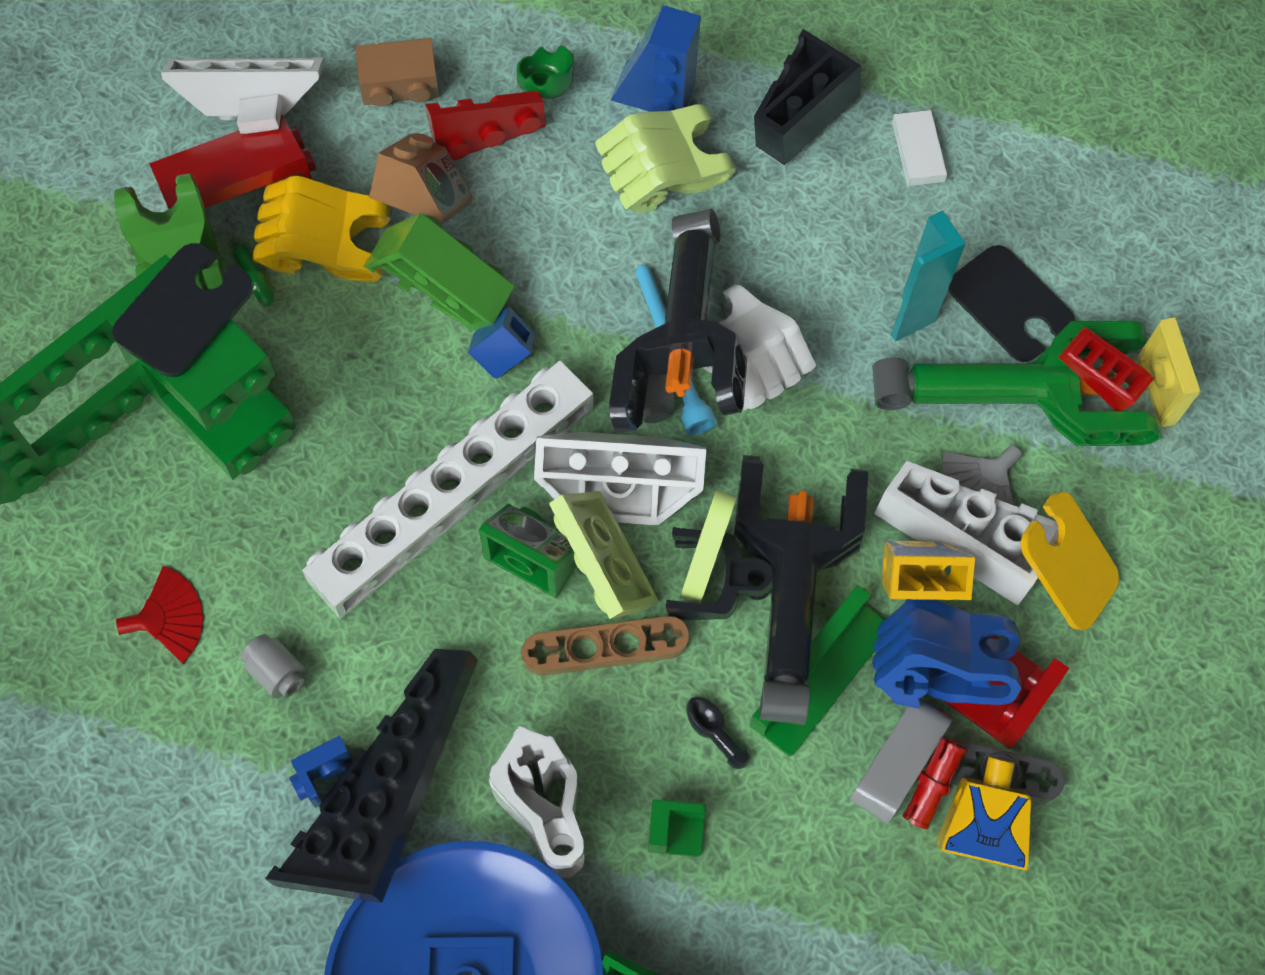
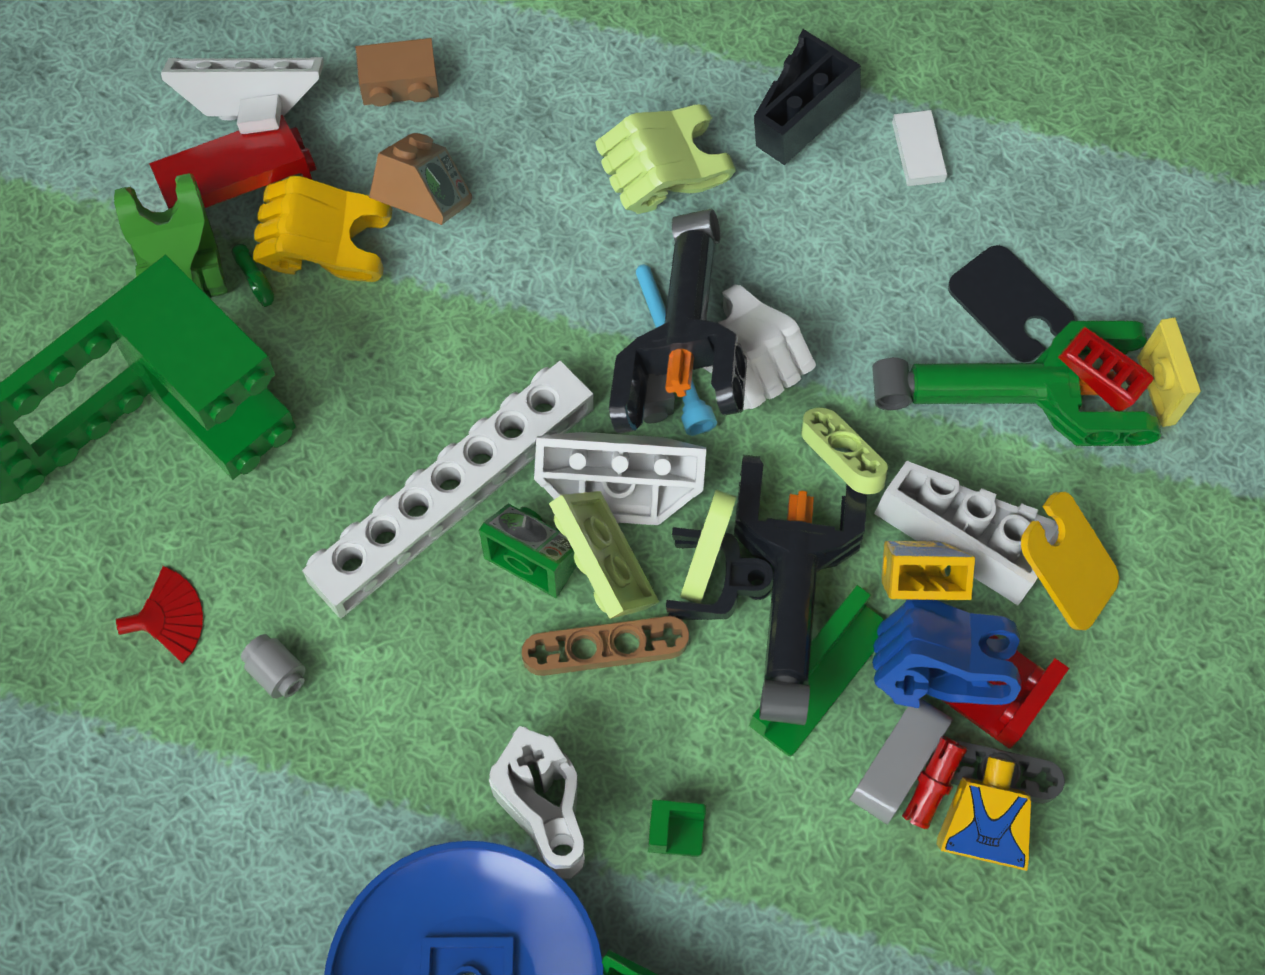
black piece [112,243,254,377] -> none
black wing [265,649,478,903] -> none
blue bracket [289,735,353,808] -> none
bright green wedge [363,213,515,330] -> none
red wing [425,91,546,160] -> none
blue panel [468,306,536,379] -> none
green hair [516,45,574,99] -> none
blue wedge [610,5,701,112] -> none
black piece [686,697,750,770] -> none
teal panel [891,210,966,342] -> none
light grey hand [942,445,1022,506] -> none
none -> yellowish green beam [801,408,888,494]

